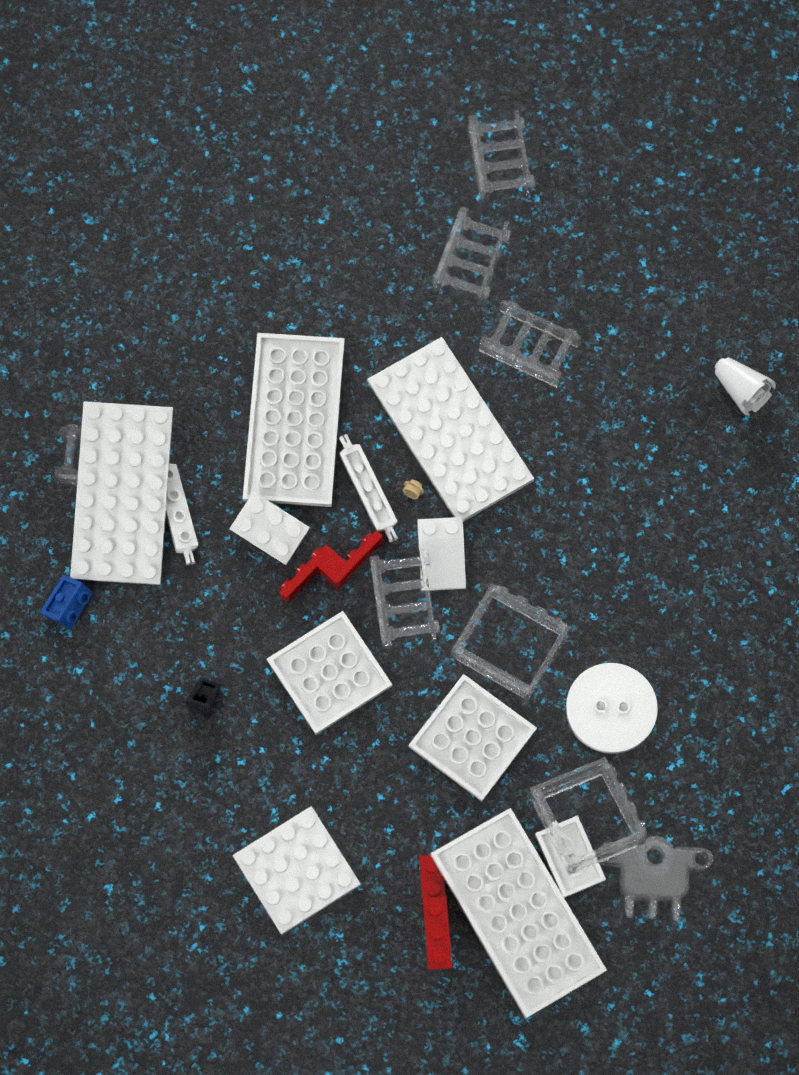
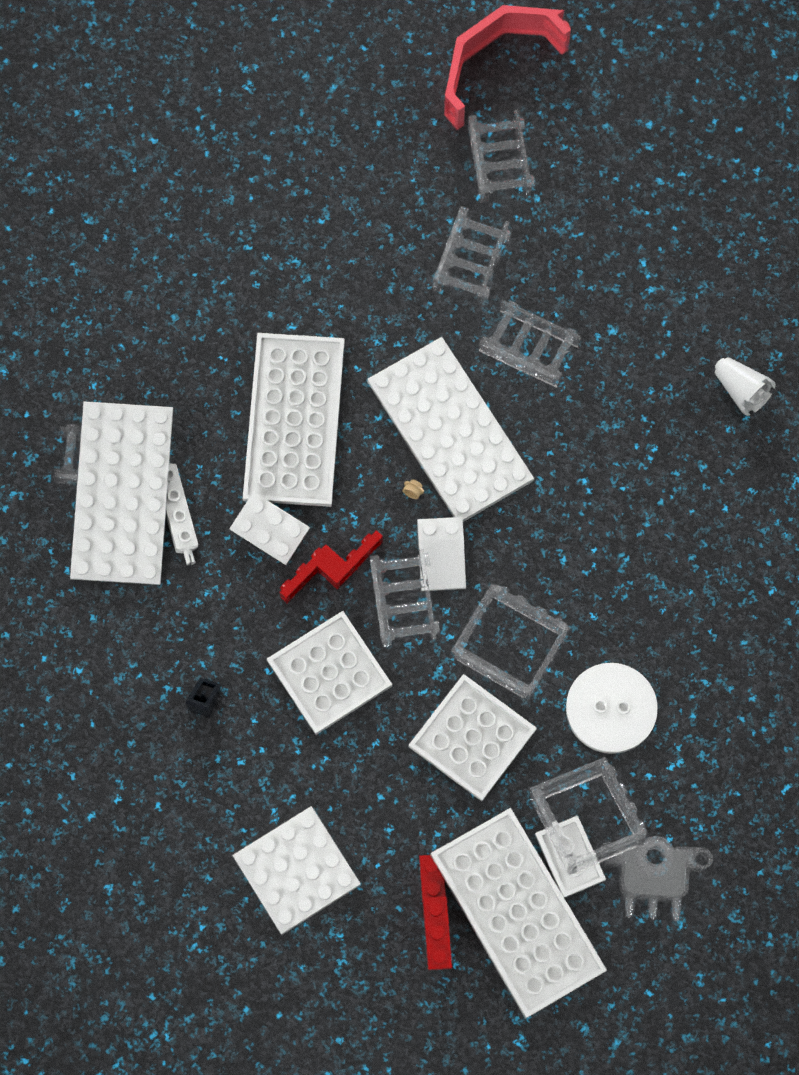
blue bracket [40,575,93,630] -> none
white plate [339,434,398,542] -> none
none -> coral panel [444,5,571,130]

